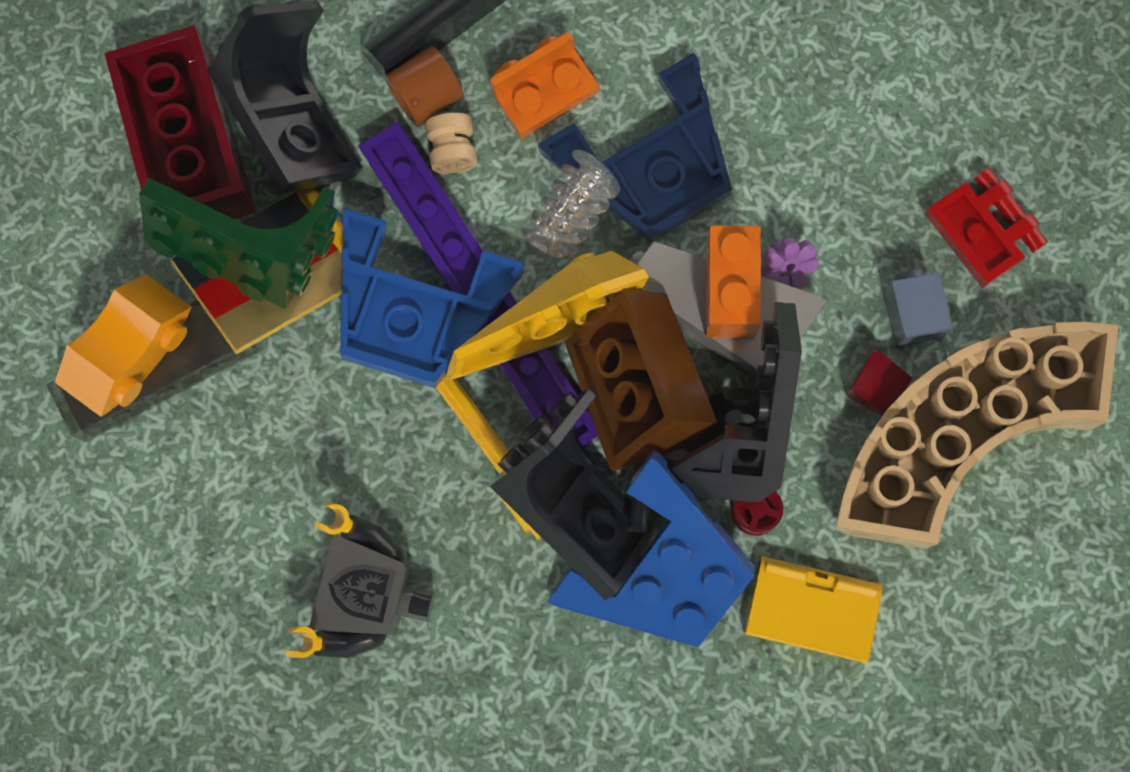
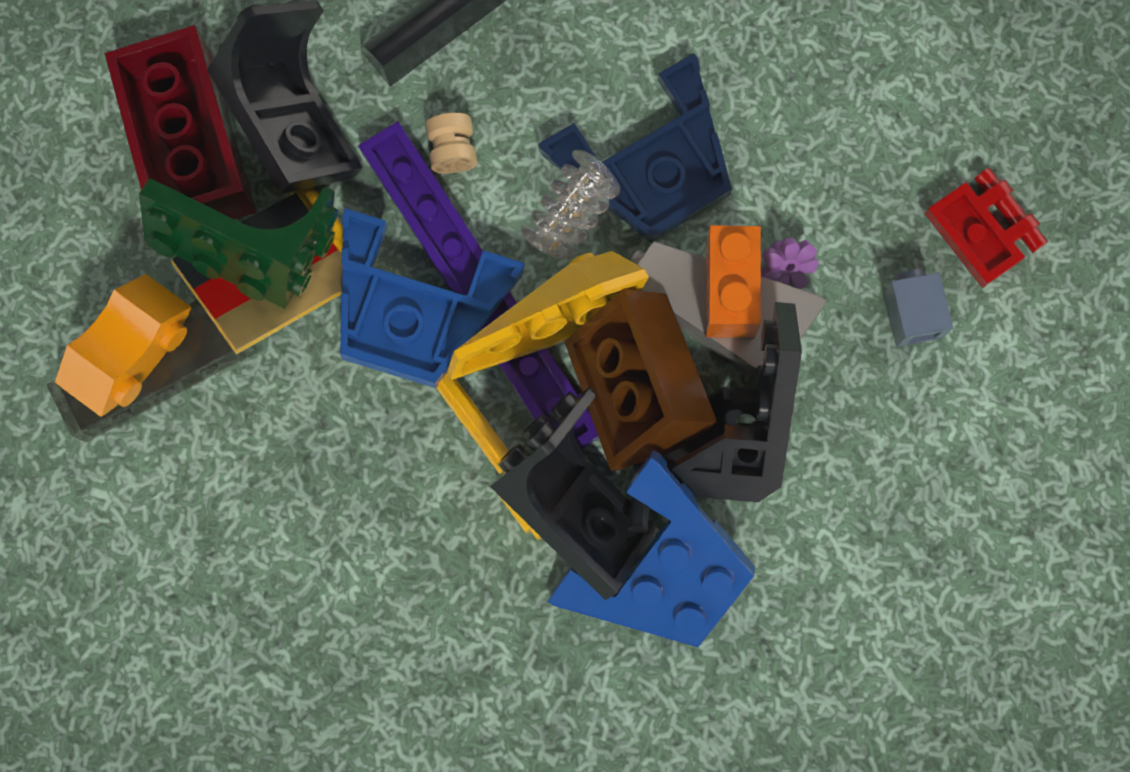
torso [284,502,435,658] -> none
dark orange piece [384,45,465,127] -> none
orange bracket [490,32,600,139] -> none
dark red wheel [731,491,784,536] -> none
yellow piece [744,556,883,663] -> none
tan brick [835,322,1119,549] -> none
dark red slope [846,349,912,416] -> none

